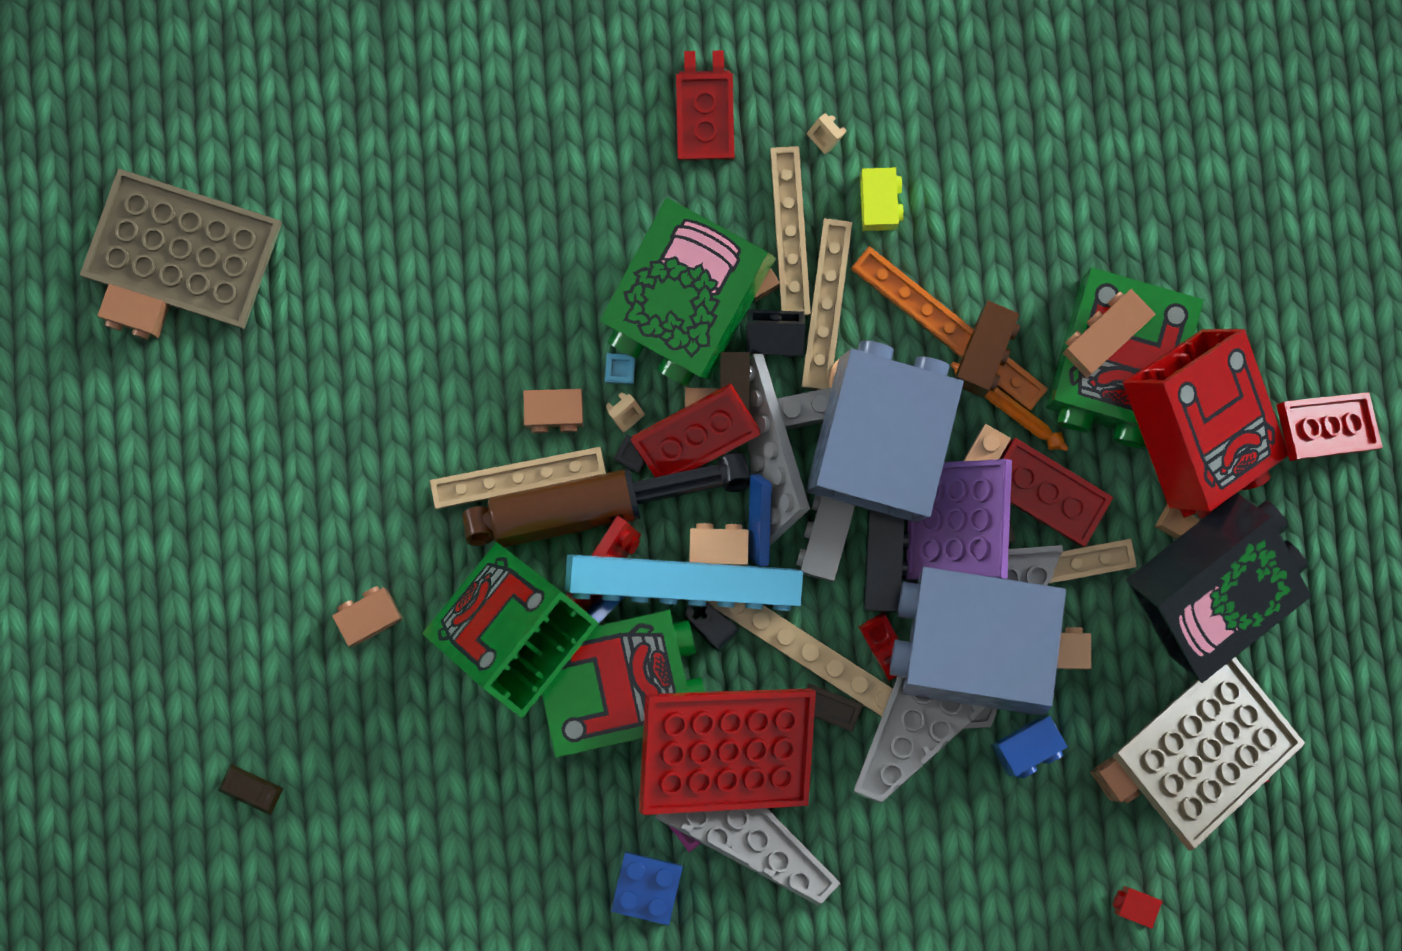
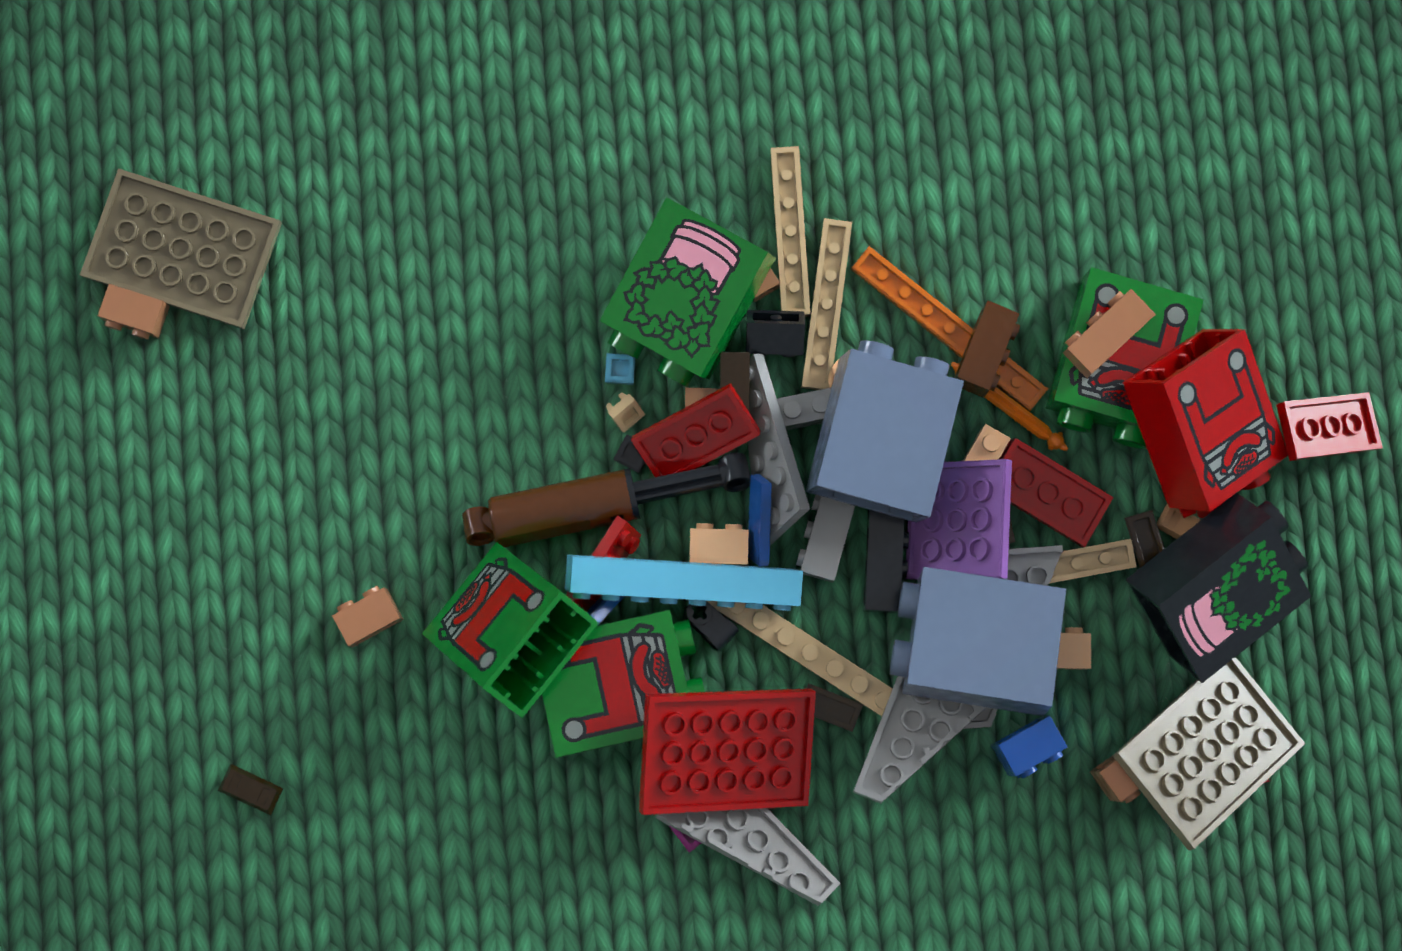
tan plate [430,447,606,510] -> none
nougat brick [523,389,584,433] -> none
blue brick [611,851,683,925] -> none
red tile [676,50,735,161] -> none
tan tile [806,113,846,154] -> none
red slope [858,612,899,681] -> none
neon yellow piece [860,167,903,231] -> none
red brick [1112,886,1163,929] -> none
none -> dark brown tile [1124,510,1165,568]

